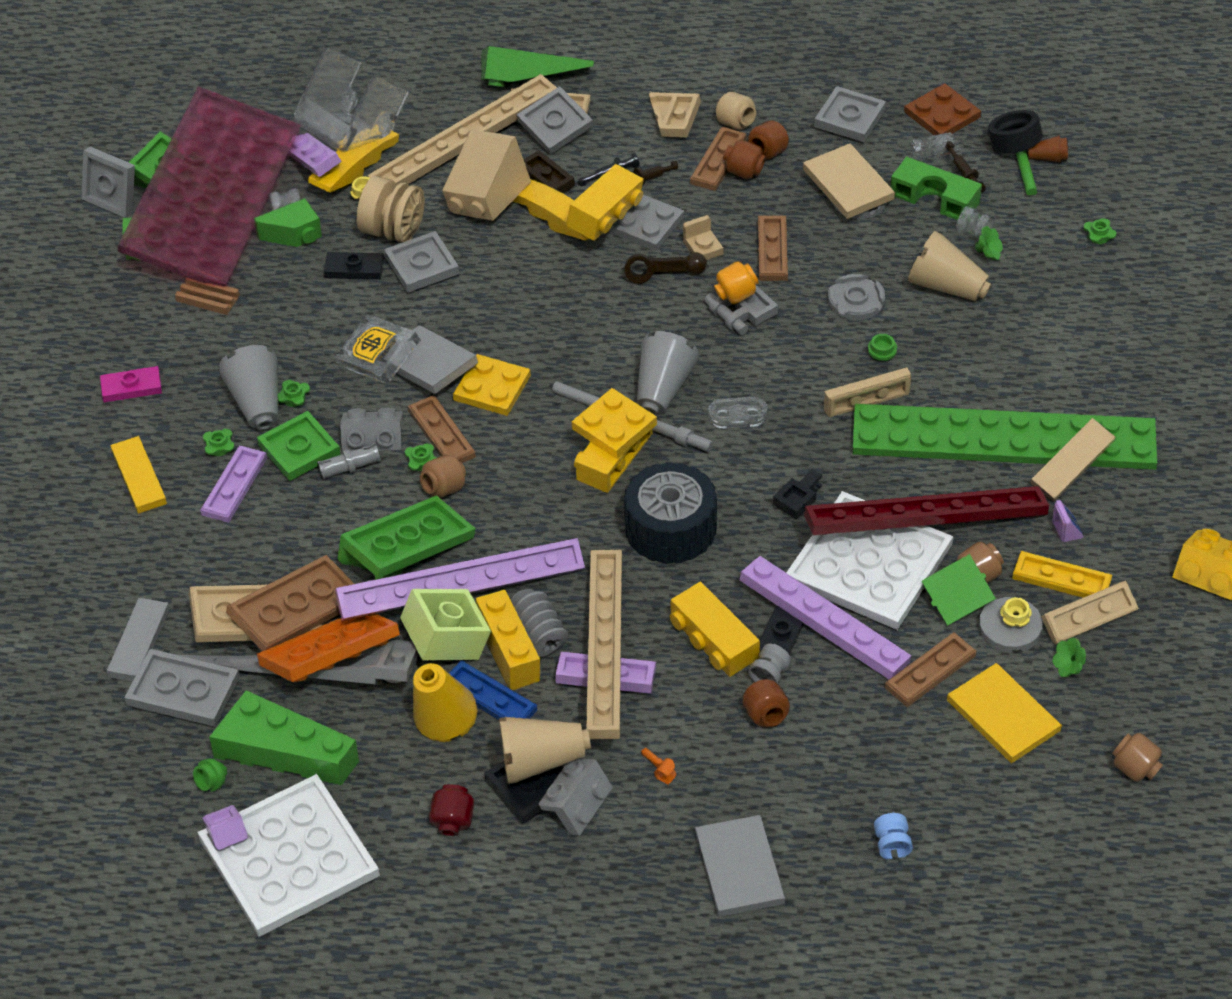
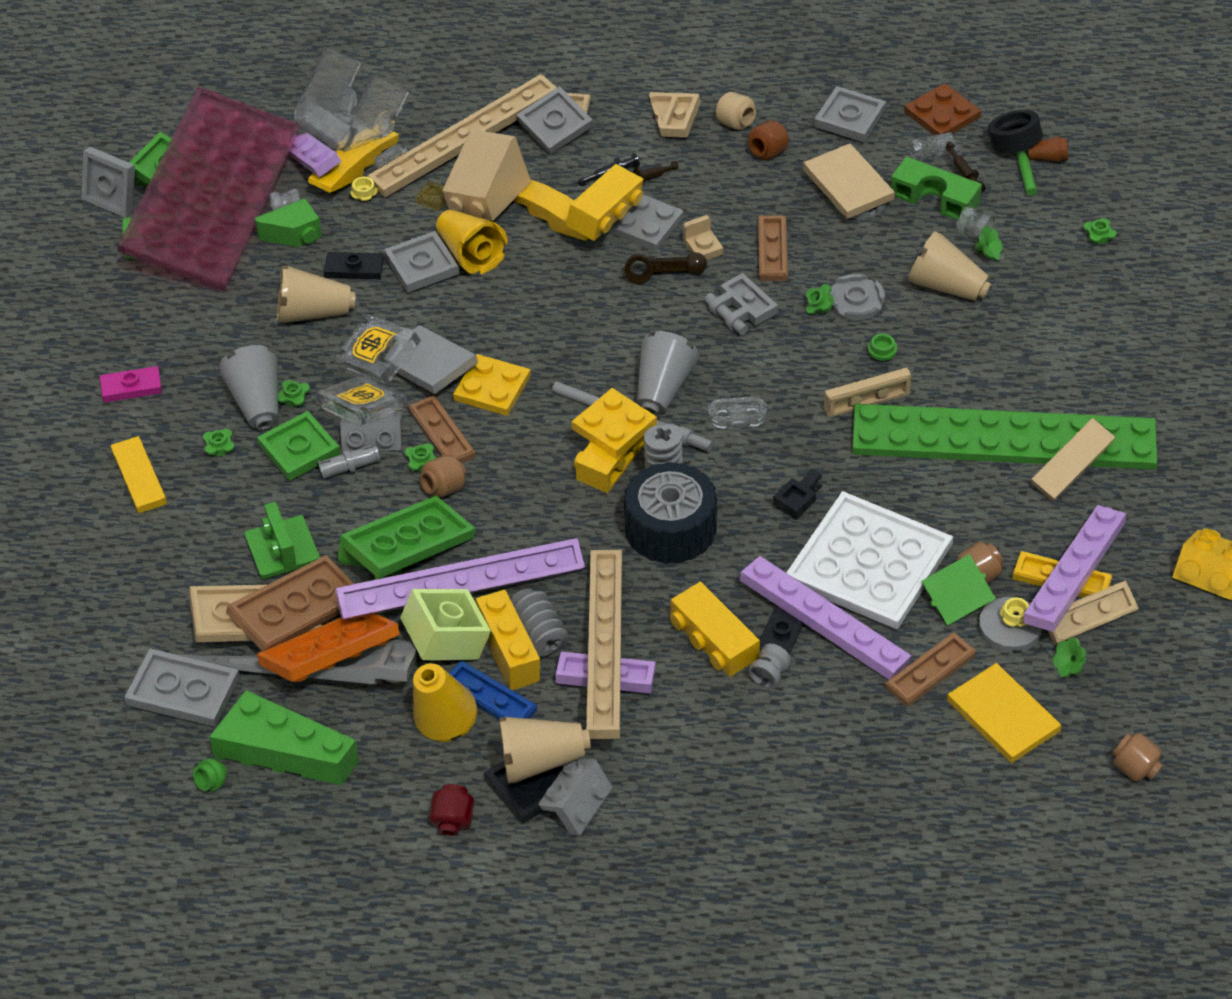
light grey tile [107,598,170,681] -> none
medium nougat tile [175,276,240,315] -> none
white plate [198,774,380,937] -> none
lavender tile [201,445,267,523] -> none
lavender slope [202,805,248,850] -> none
tan wheel [357,176,425,243] -> none
bright green wedge [481,46,594,87] -> none
dark brown plate [523,150,575,193] -> none
orange hand [641,748,677,785] -> none
medium nougat tile [690,127,747,191] -> none
light grey tile [695,815,785,917] -> none
light orange head [714,261,759,305] -> none
dark orange head [723,139,766,180] -> none
dark orange head [742,679,790,728] -> none
dark red plate [804,486,1050,535] -> none
light blue wheel [874,813,913,859] -> none
lavender slope [1052,500,1084,542] -> none
none -> bright green bracket [244,501,320,579]
none -> tan cone [277,266,356,323]
none -> clear container [316,375,408,426]
none -> clear tile [375,144,408,168]
none -> clear yellow tile [415,181,446,211]
none -> yellow cone [436,210,508,275]
none -> light grey piece [644,423,682,468]
none -> bright green plate [806,284,834,315]
none -> lavender plate [1024,505,1126,632]

